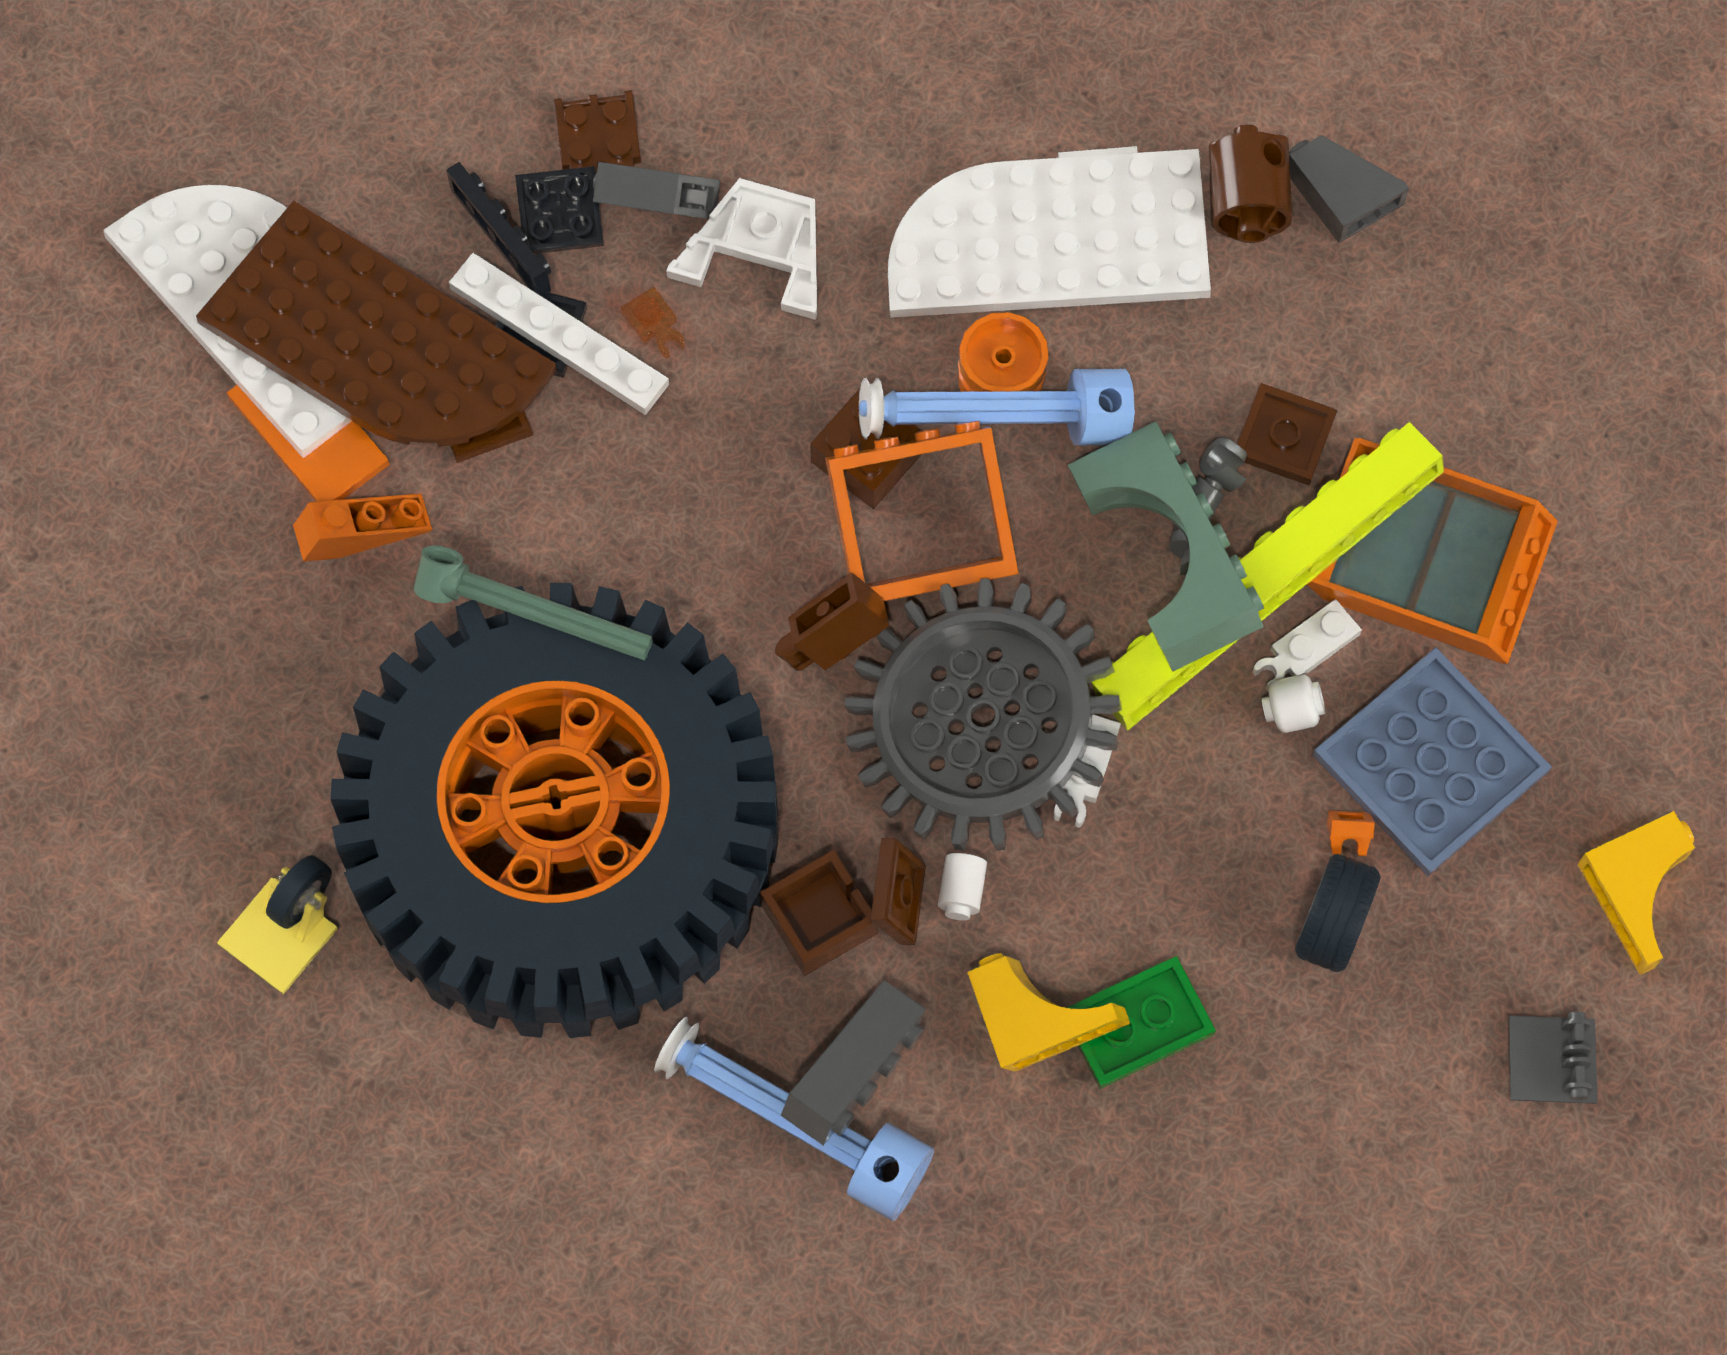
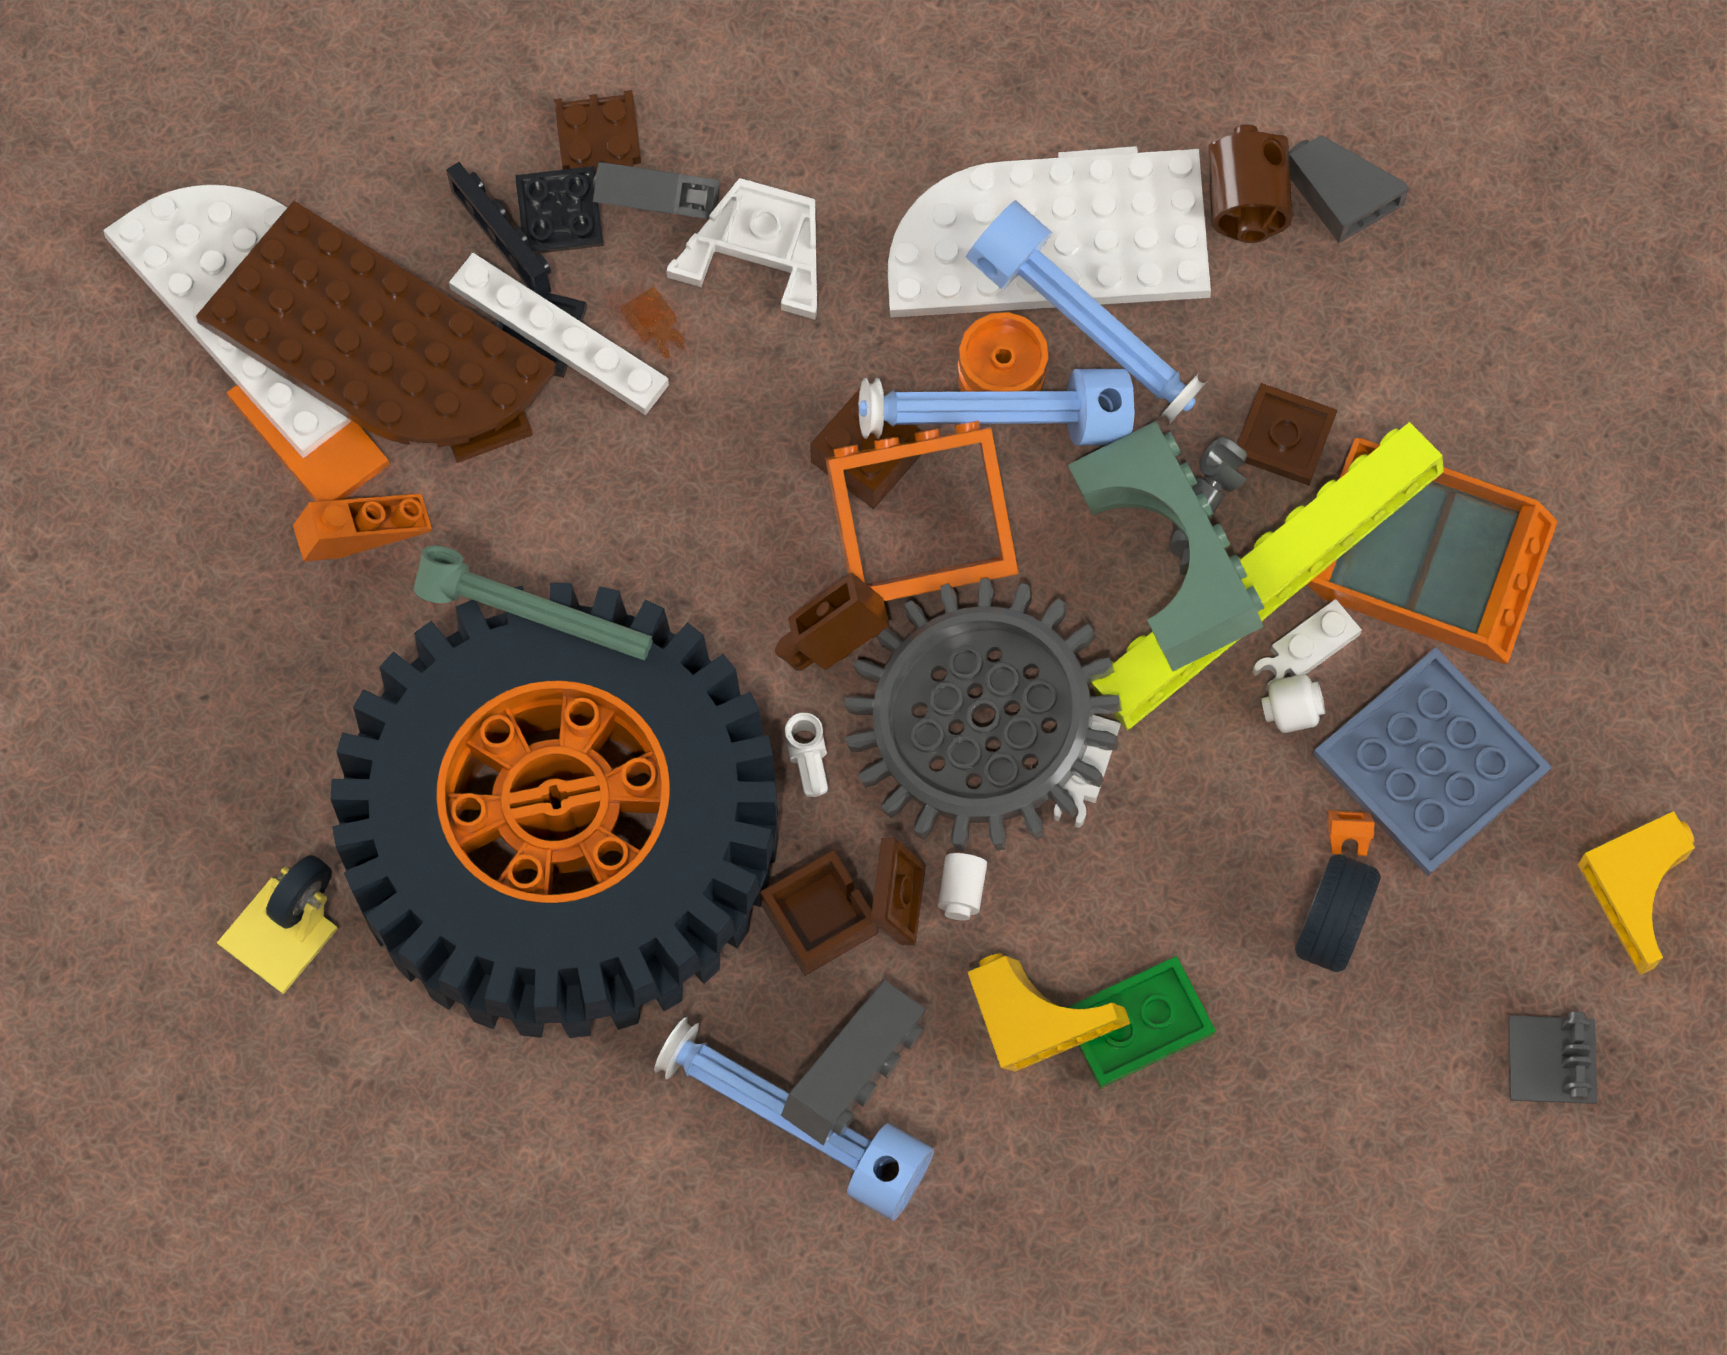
none -> white axle [785,712,828,797]
none -> light blue piece [966,200,1208,426]

